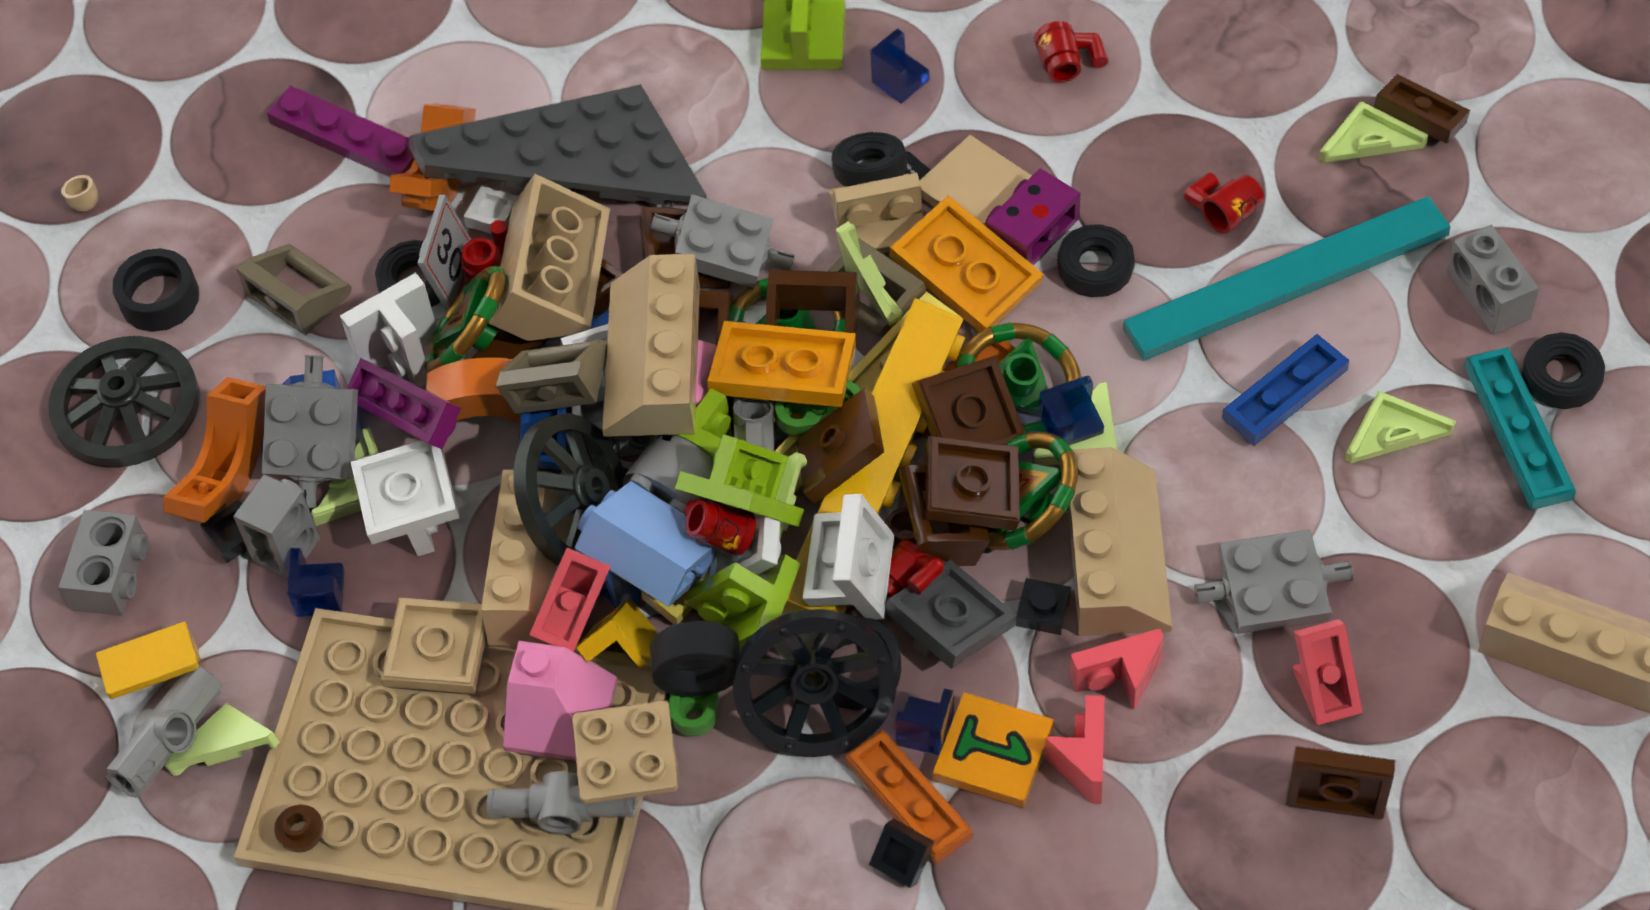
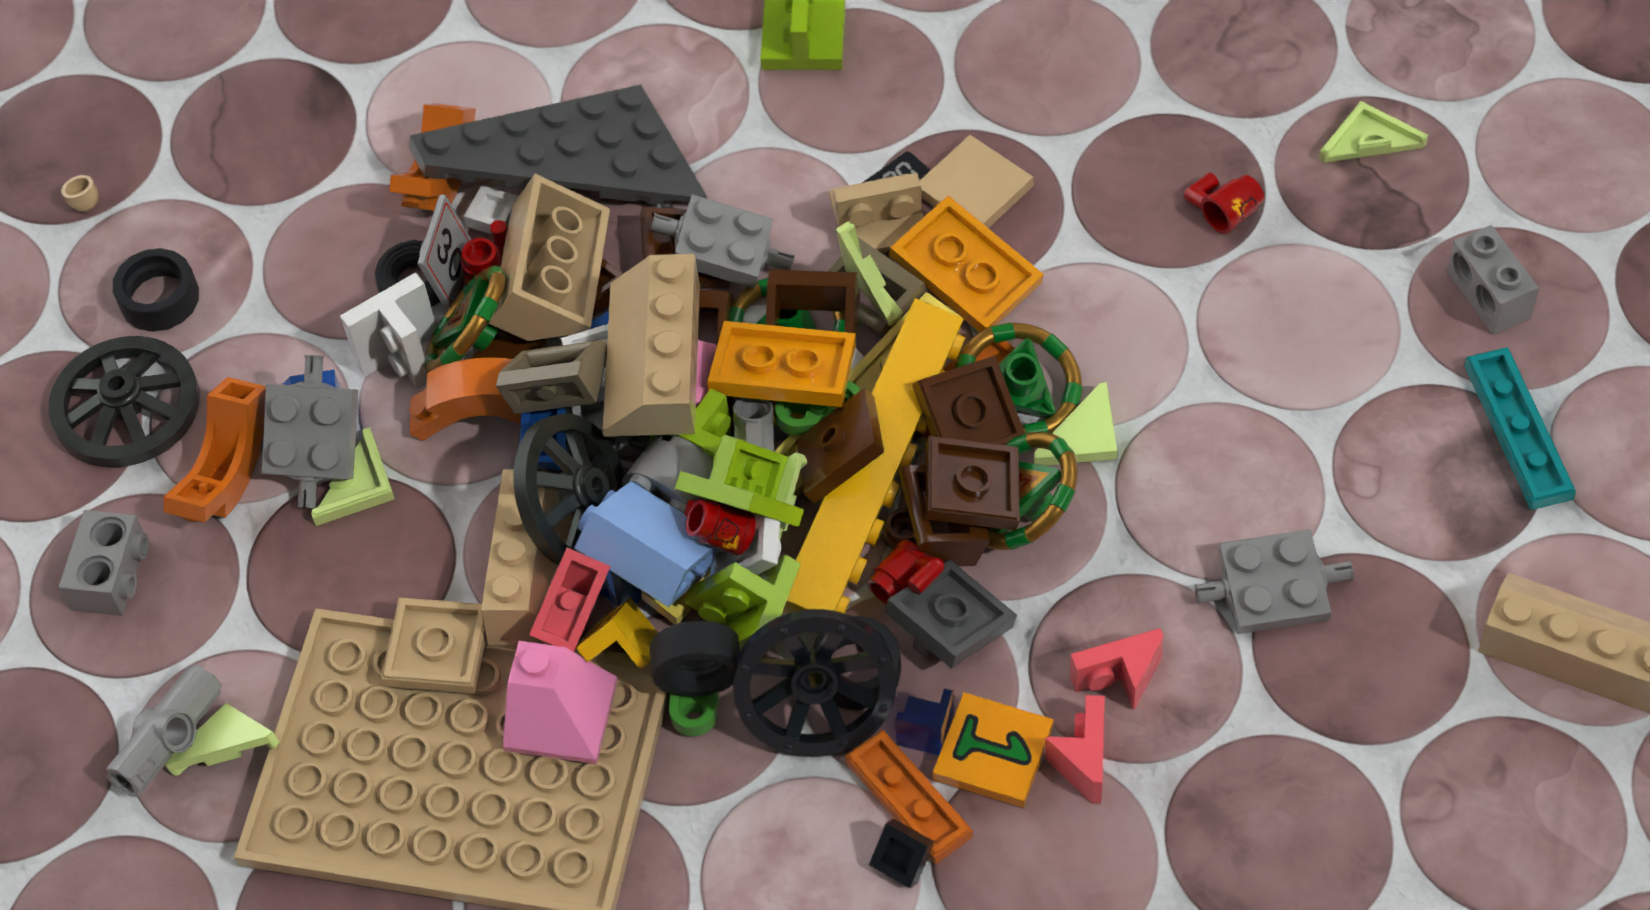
yellow panel [96,621,201,699] -> none
black plate [200,500,247,563] -> none
light grey brick [233,474,320,580] -> none
dark tan tile [236,244,352,336] -> none
magenta plate [267,85,415,177] -> none
reddish brown plate [274,804,324,852] -> none
clear blue panel [287,548,345,617] -> none
magenta plate [346,358,461,450] -> none
white bracket [351,440,460,556] -> none
light grey pin [487,771,636,834] -> none
tan bracket [572,701,679,804] -> none
white bracket [803,494,894,620] -> none
black tyre [831,132,907,187] -> none
clear blue panel [870,28,930,104] -> none
magenta brick [985,168,1080,266] -> none
black plate [1016,578,1071,635] -> none
red piece [1034,21,1108,83] -> none
clear blue panel [1038,375,1104,446] -> none
black tyre [1057,224,1135,297] -> none
tan slope [1067,447,1172,636] -> none
teal tile [1123,196,1451,361] -> none
blue plate [1222,334,1350,446] -> none
reddish brown plate [1286,746,1396,820] -> none
coral slope [1292,619,1363,725] -> none
yellowish green tile [1345,391,1456,464] -> none
reddish brown plate [1374,74,1471,144] -> none
black tyre [1522,332,1605,409] -> none

